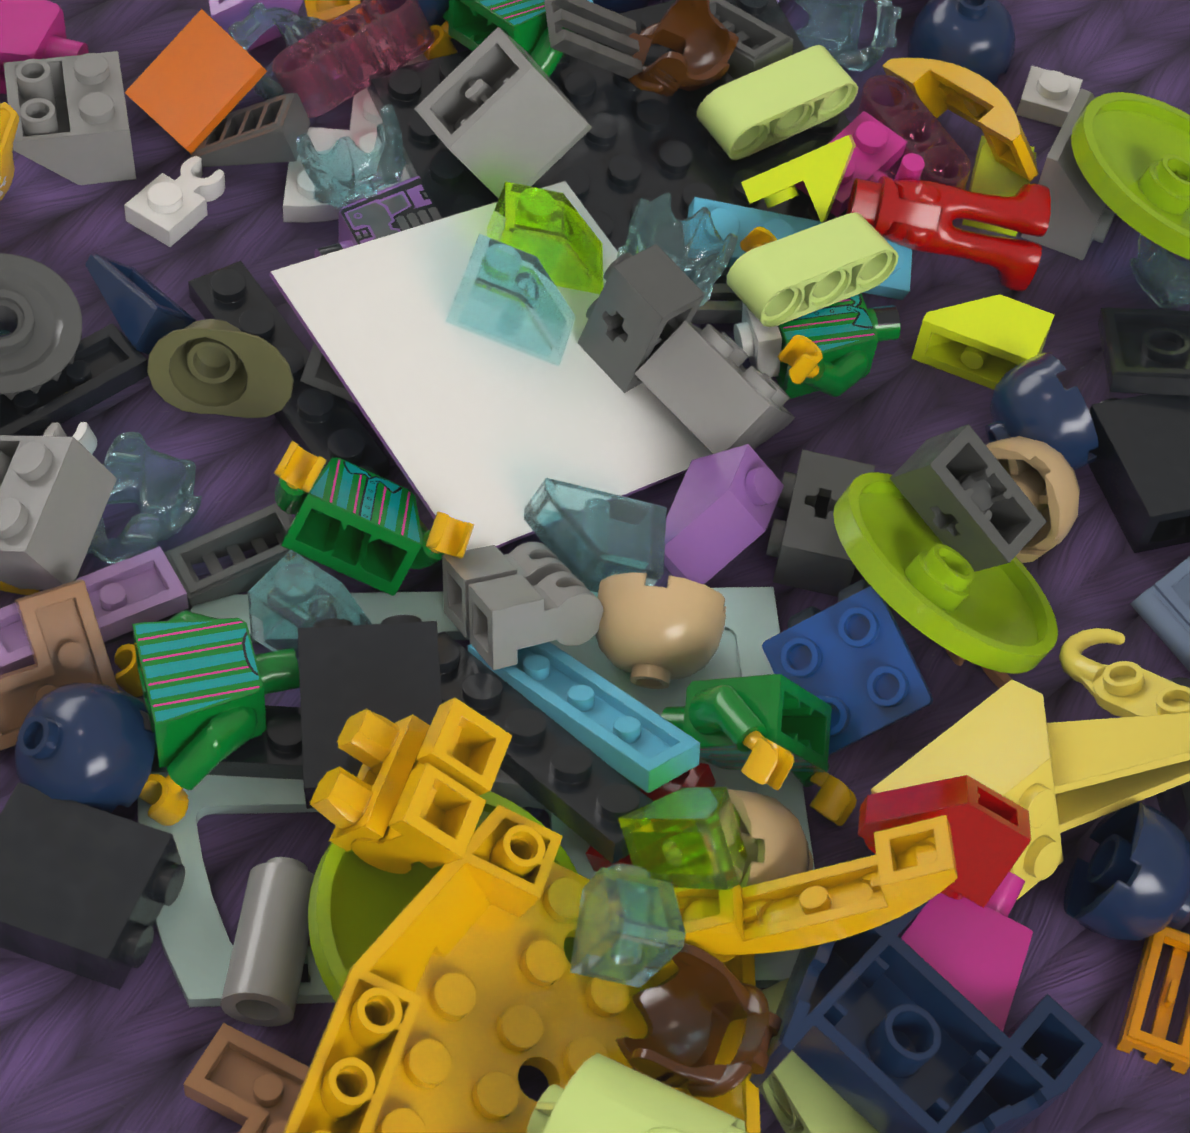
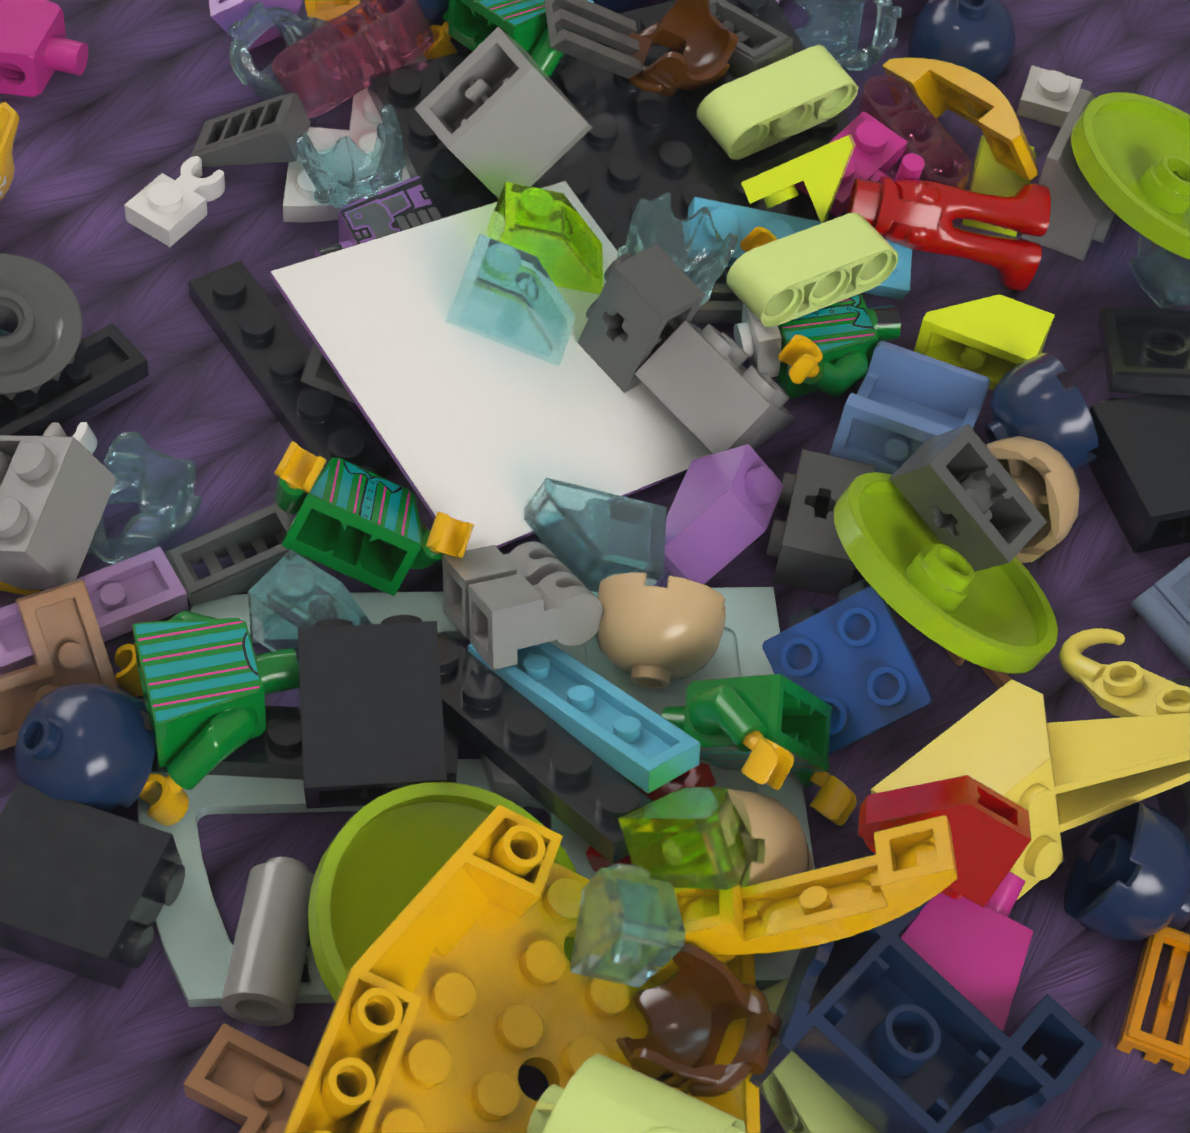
light grey slope [4,51,136,185] -> none
dark blue slope [85,254,196,355] -> none
orange slope [124,9,267,154] -> none
olive piece [147,318,294,418] -> none
yellow hips [310,697,513,874] -> none
none -> medium blue panel [829,341,990,475]

